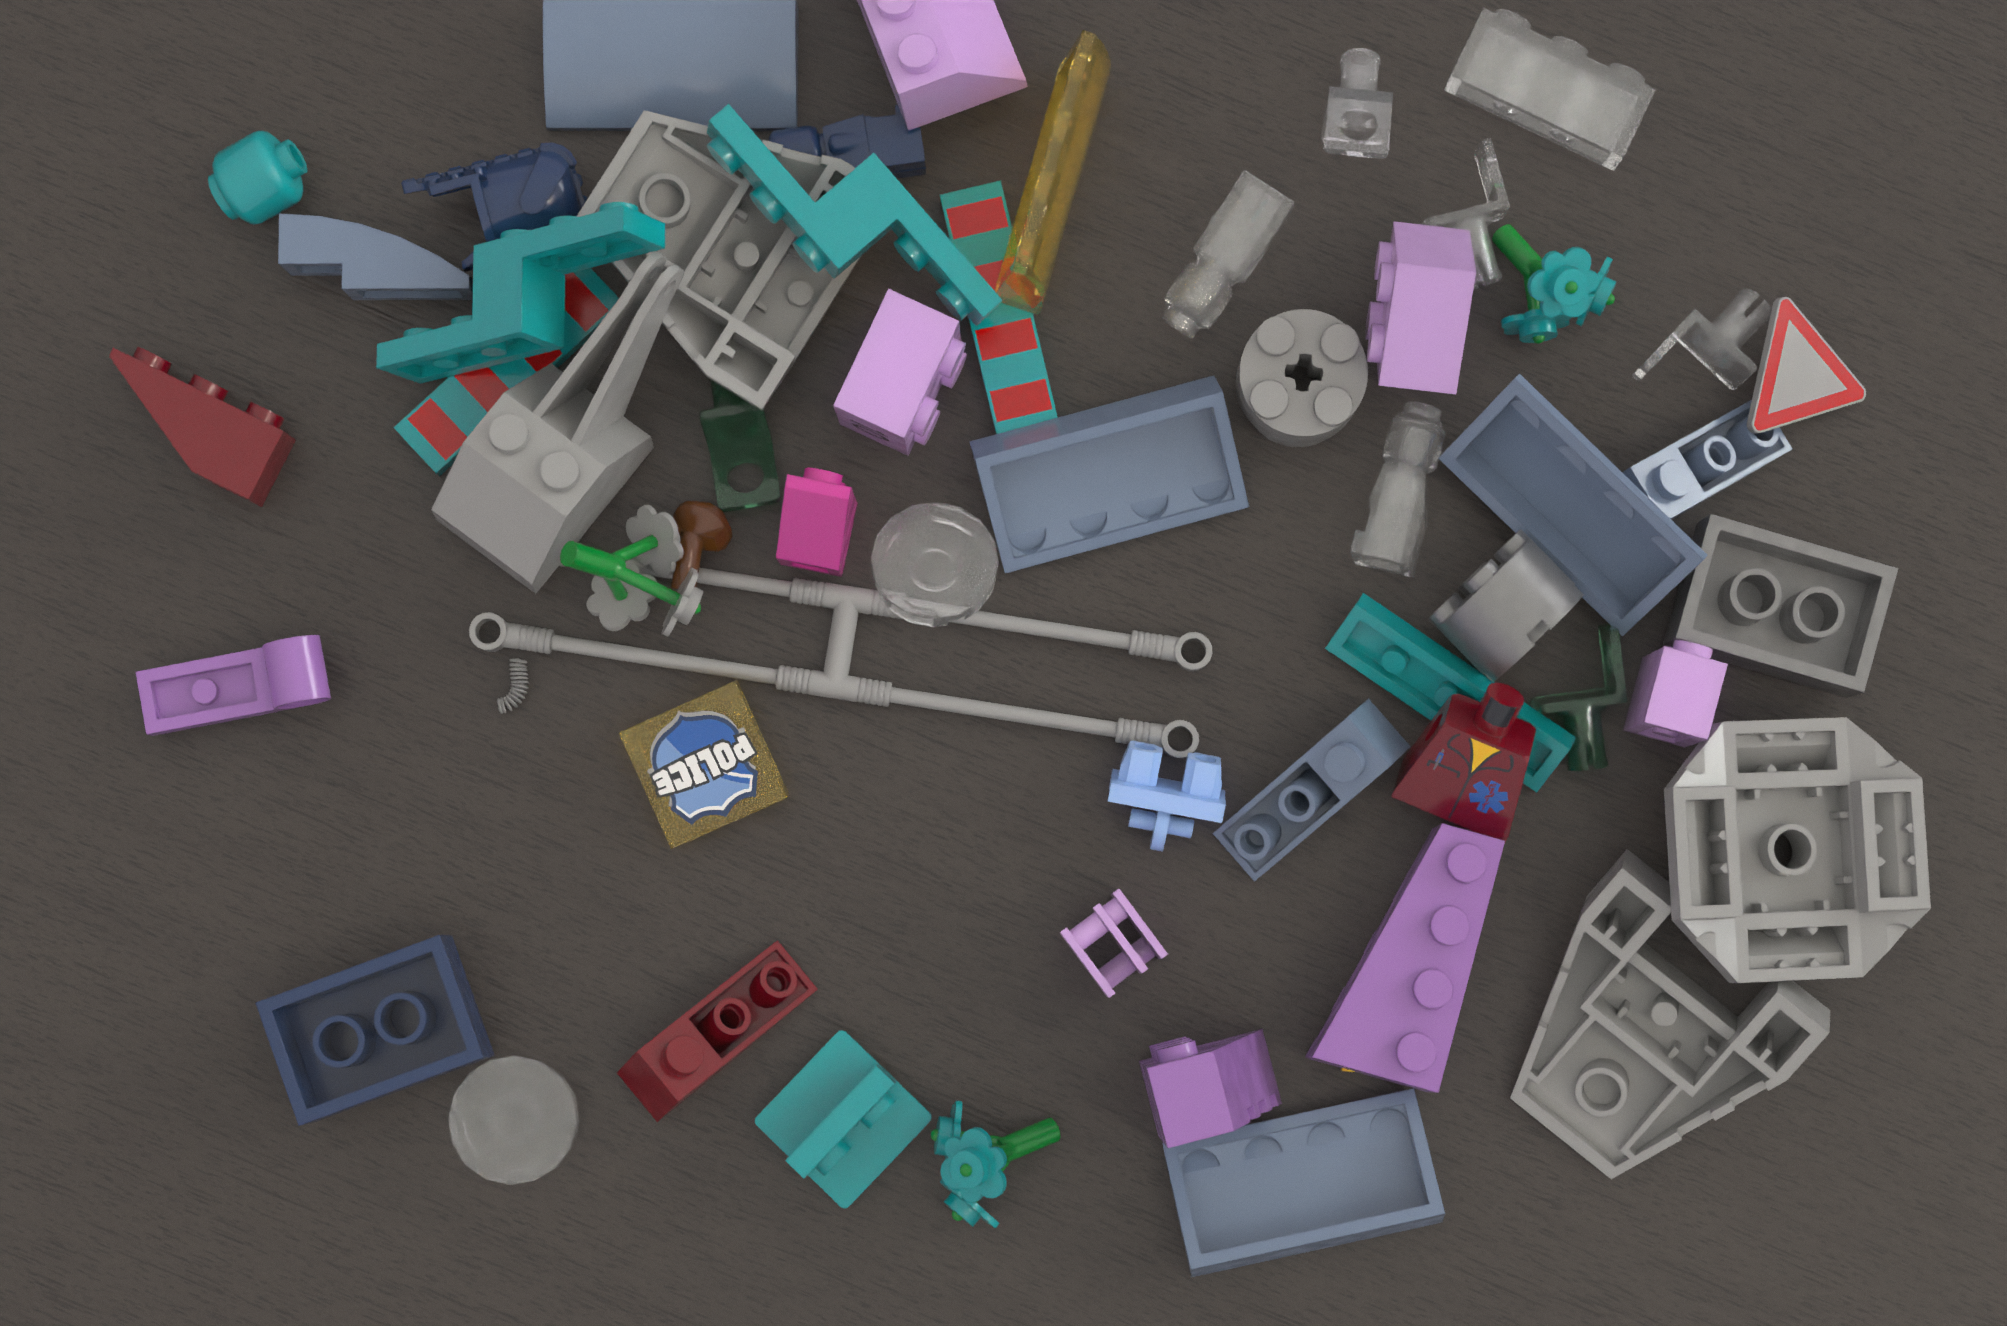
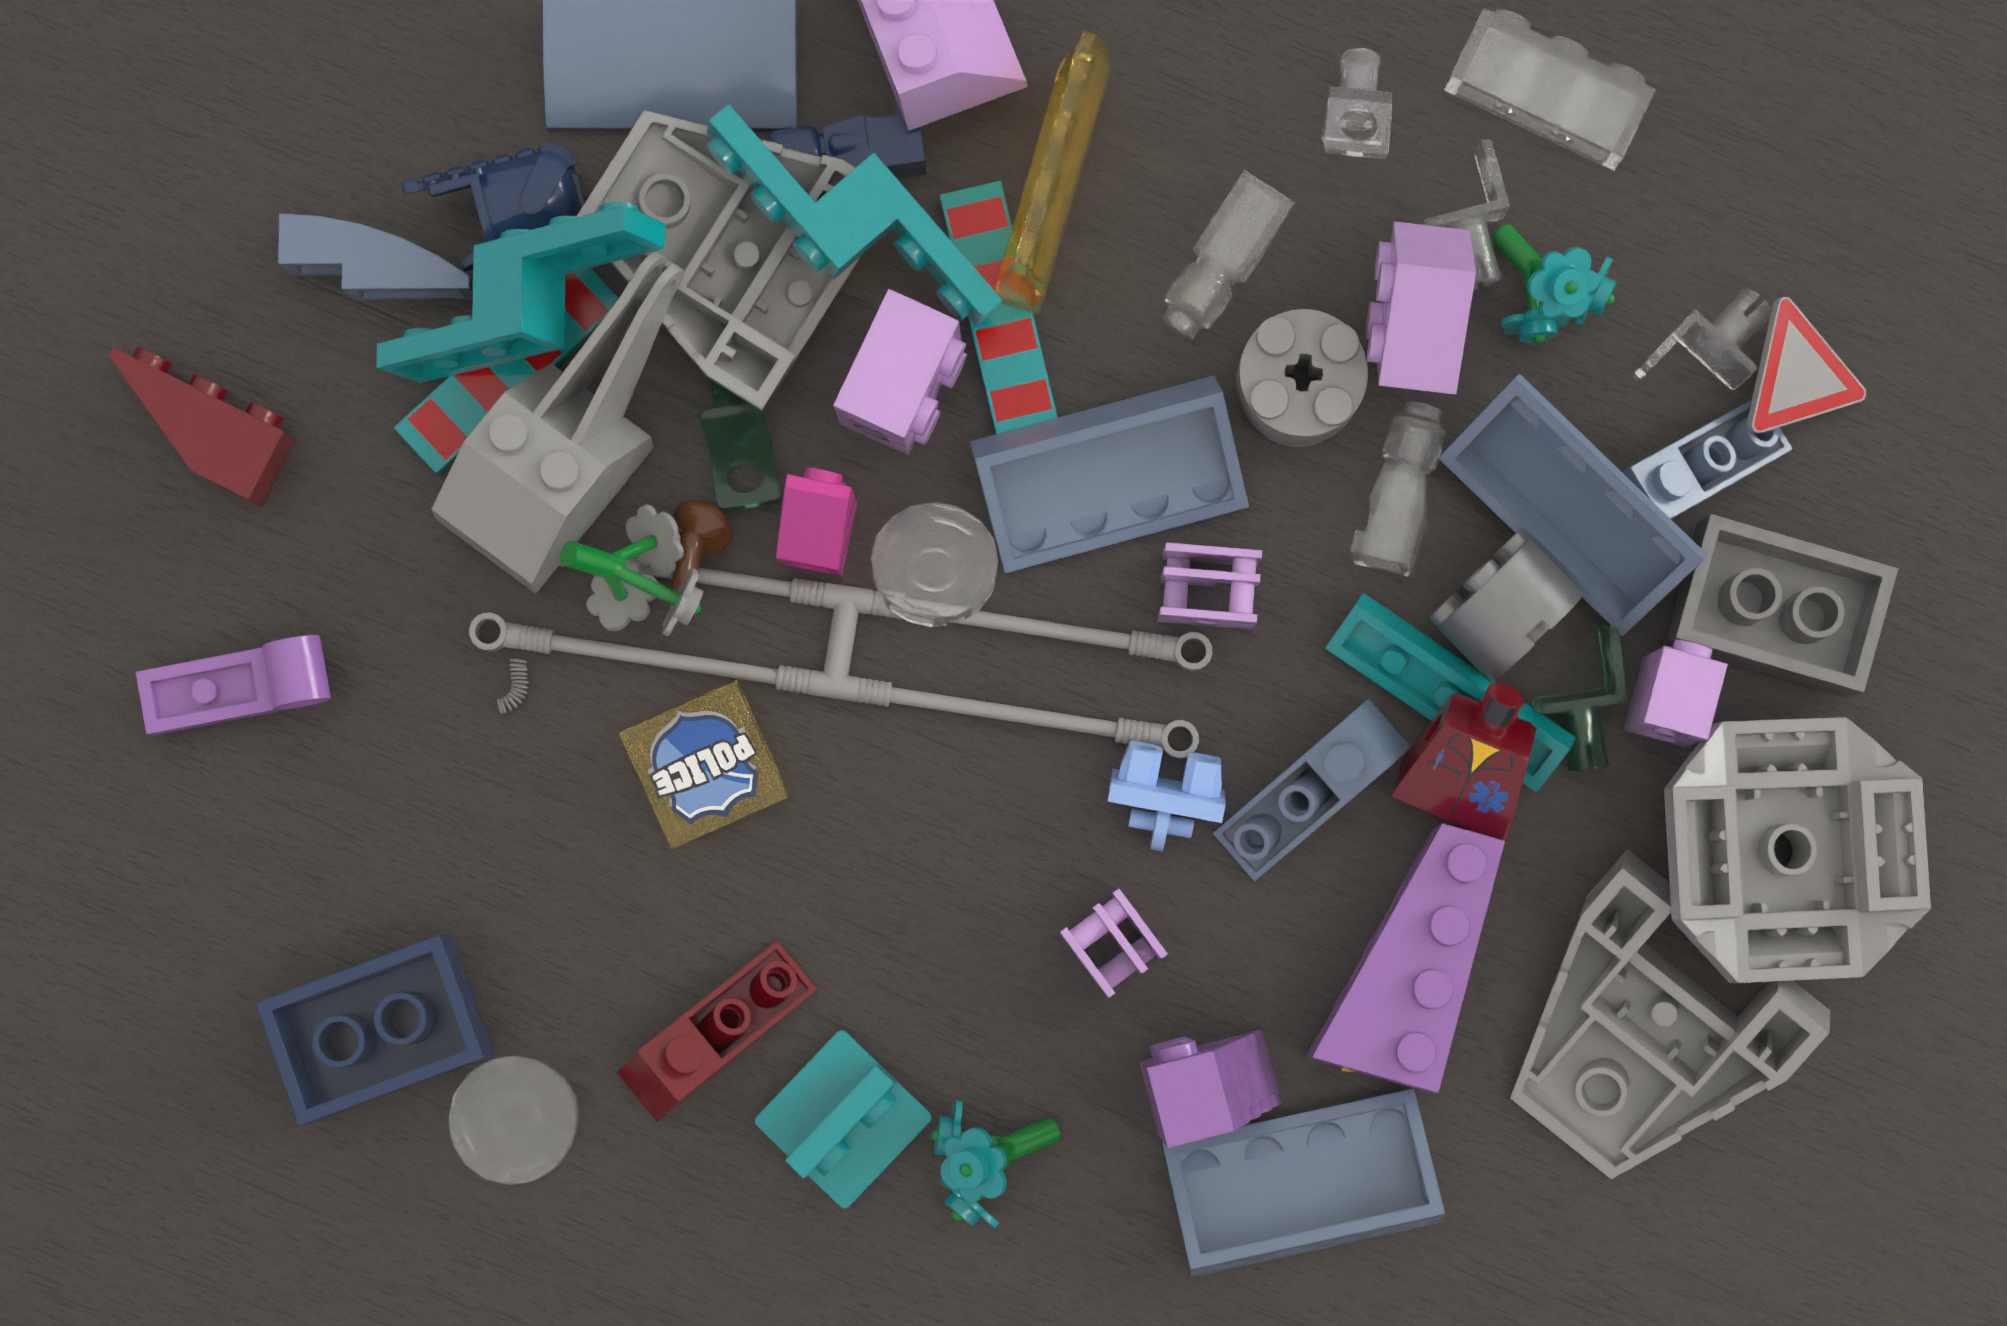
teal head [208,131,307,225] -> none
none -> lavender piece [1157,543,1262,630]

